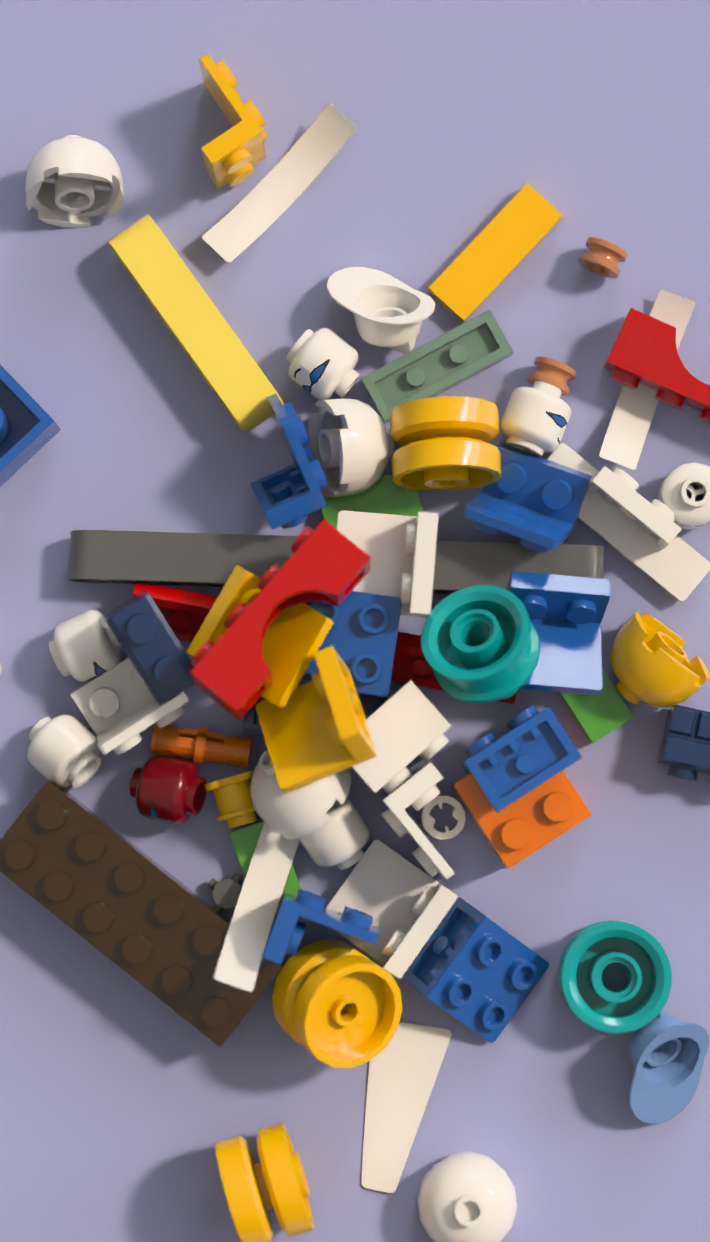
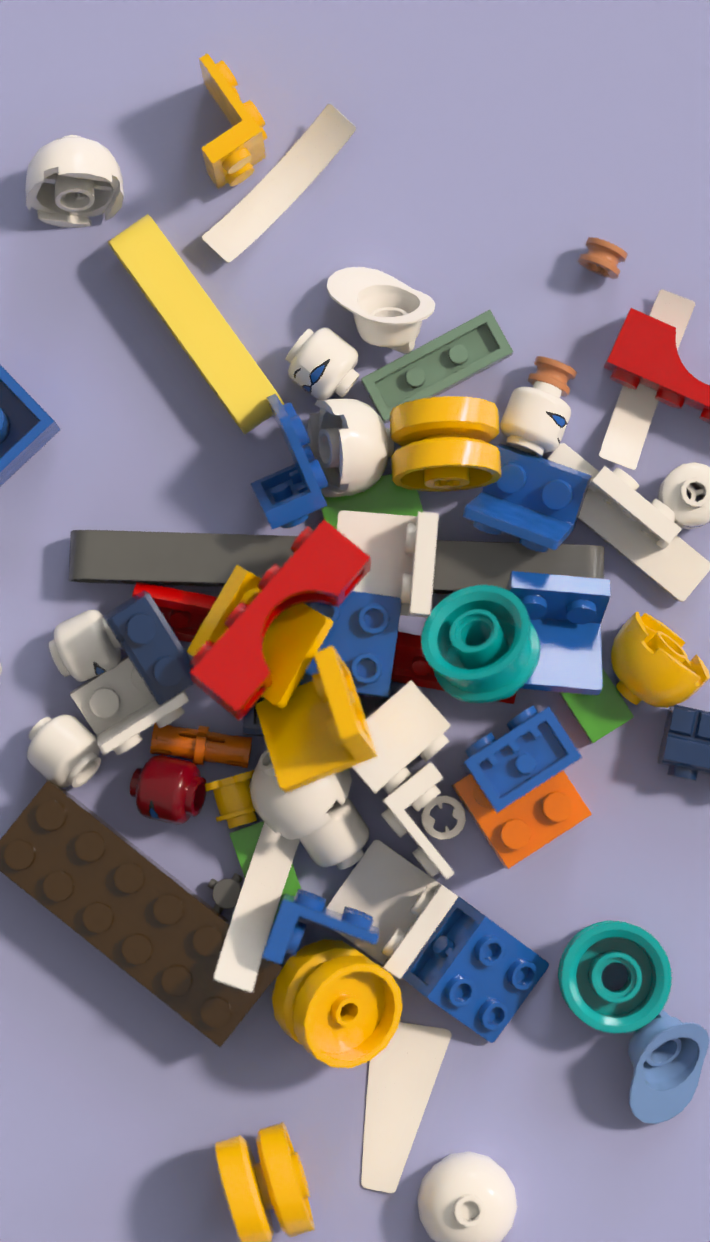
yellow tile [428,183,563,323] -> none

